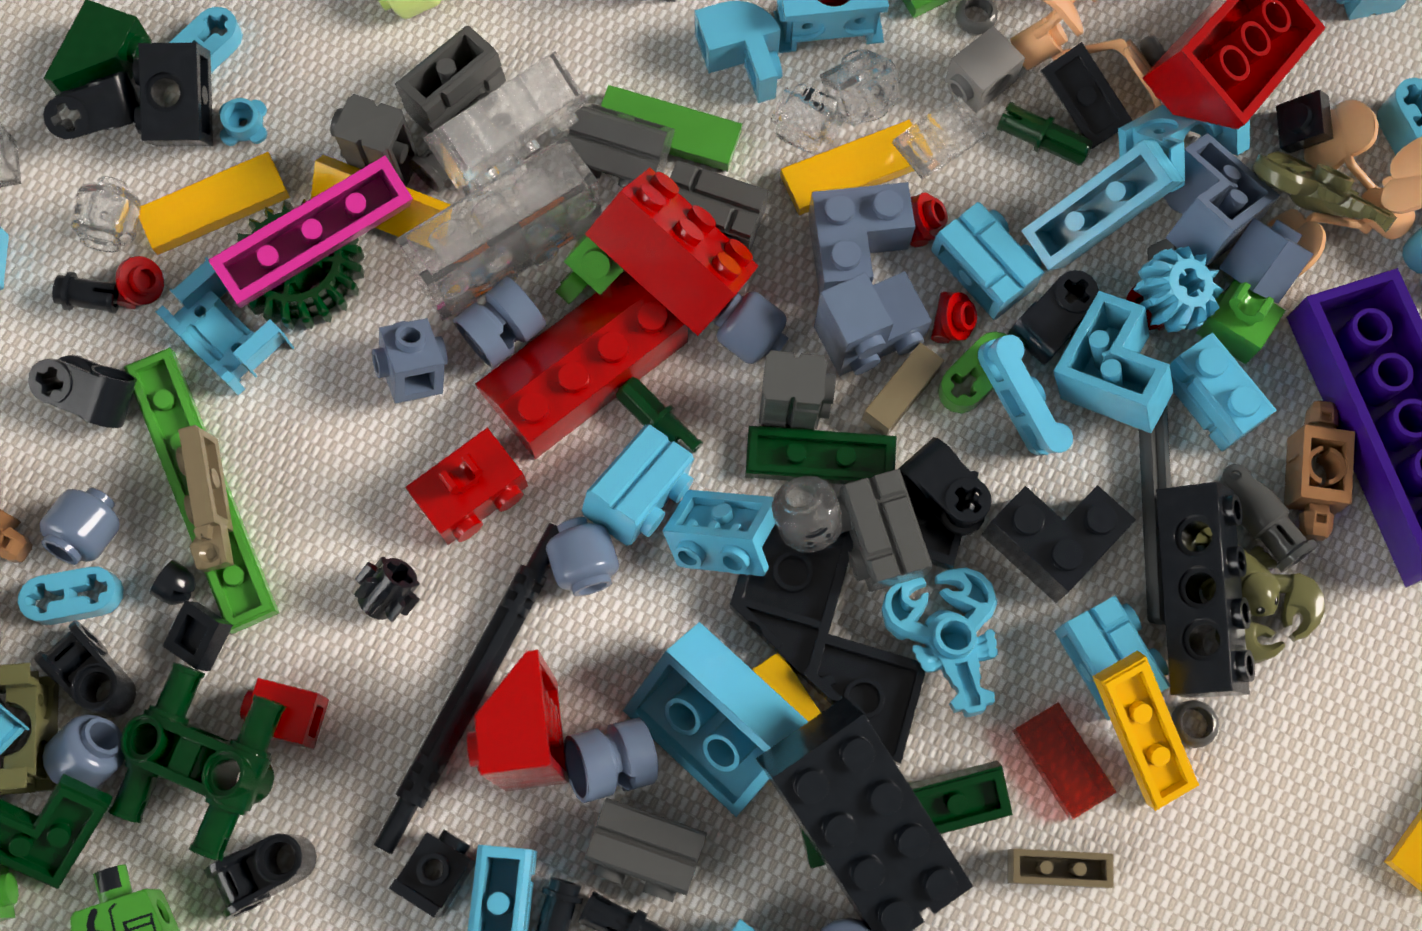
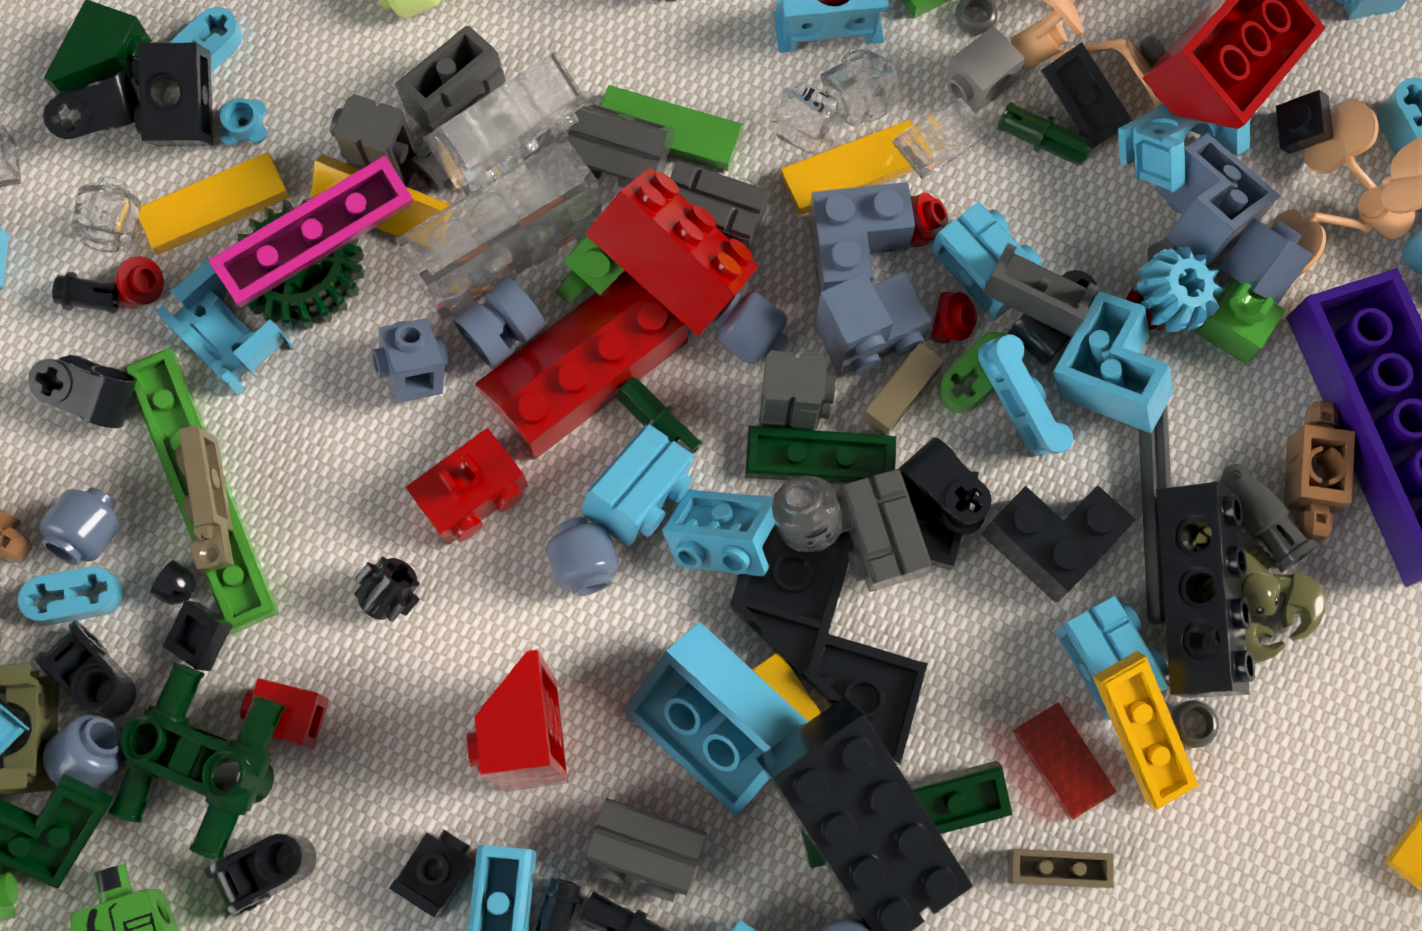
black axle [374,523,559,854] -> none
sand blue wheel [563,718,658,803] -> none
medium azure brick [695,1,783,103] -> none
medium azure animal [882,567,998,718] -> none
medium azure brick [1021,140,1185,270] -> none
medium azure brick [1170,332,1277,452] -> none
olive animal [1253,151,1397,232] -> none
none -> dark grey hinge [982,243,1099,337]

